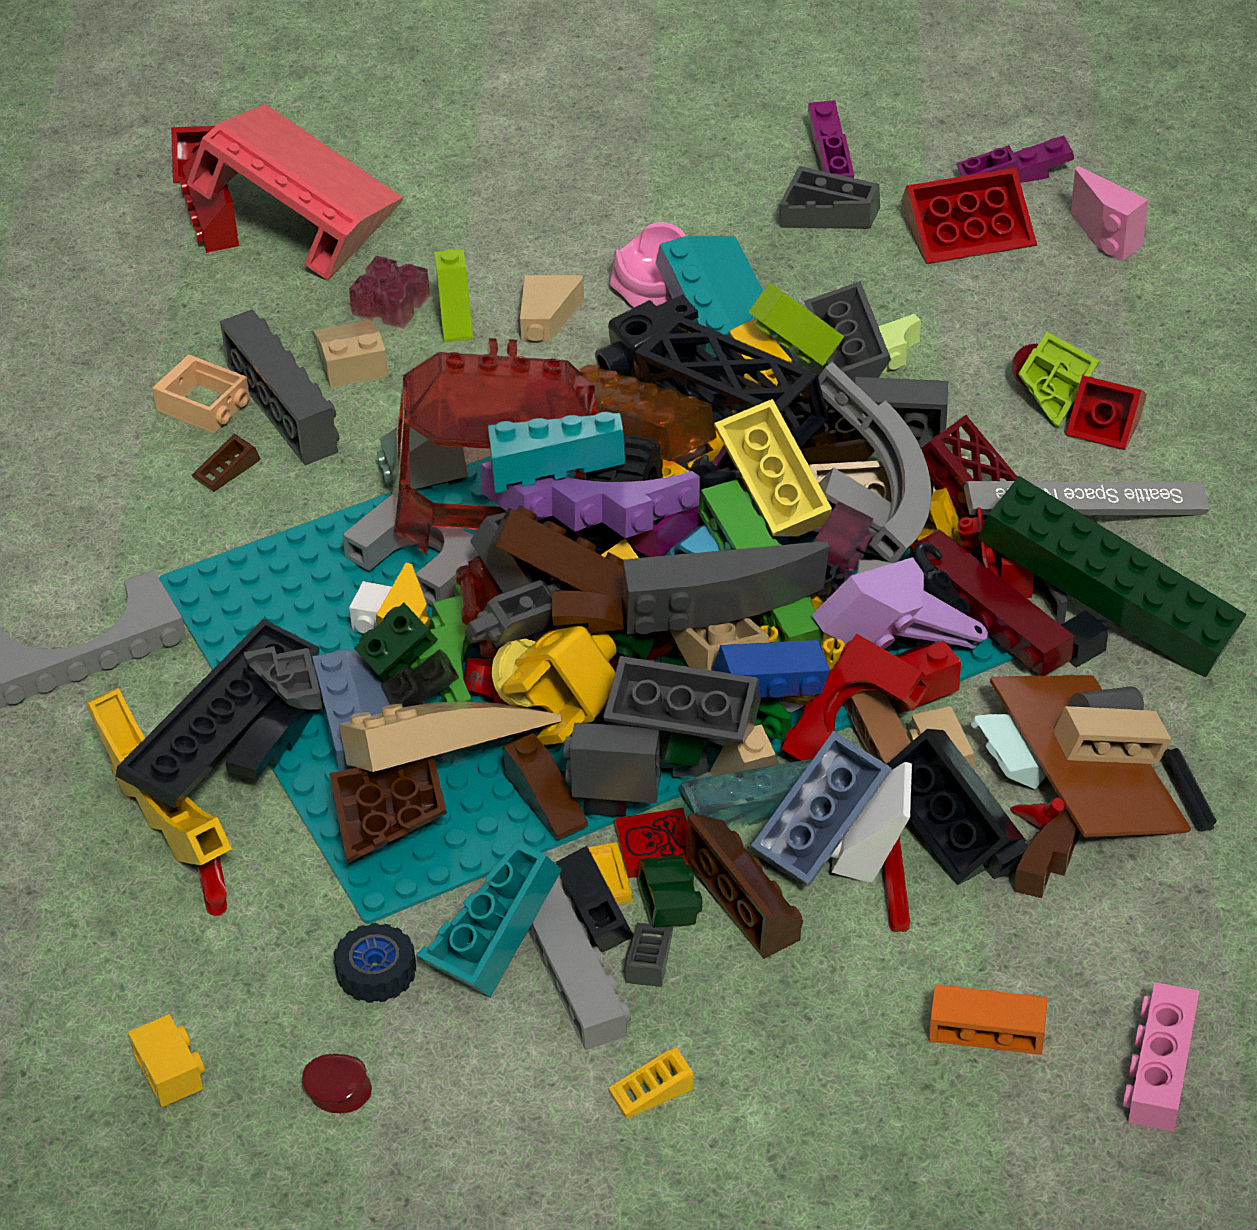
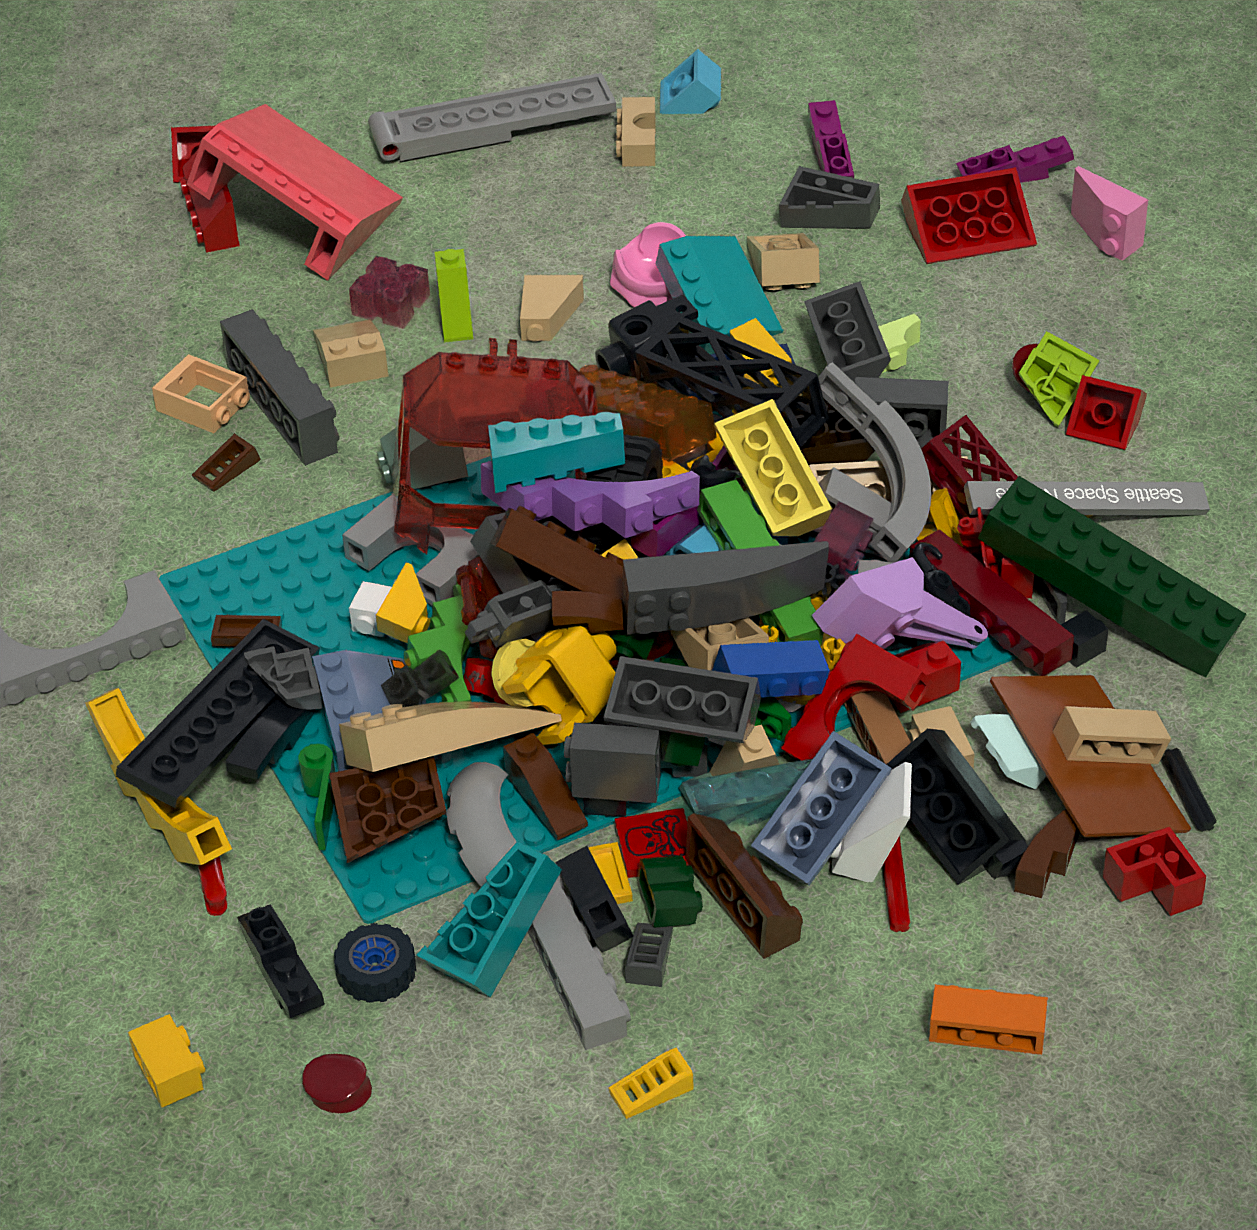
dark green brick [354,602,438,685] -> none
lime brick [748,282,844,366] -> none
red animal [1011,798,1065,830] -> none
dark grey brick [1068,686,1144,710] -> none
bright pink brick [1123,982,1199,1132] -> none
none -> reddish brown tile [211,615,282,647]
none -> black slope [237,904,325,1018]
none -> green door [298,744,335,850]
none -> light grey hinge [368,73,616,161]
none -> light grey brick [446,762,517,887]
none -> tan arch [616,97,656,167]
none -> medium azure slope [660,49,721,114]
none -> tan slope [747,233,820,290]
none -> red brick [1103,826,1207,916]

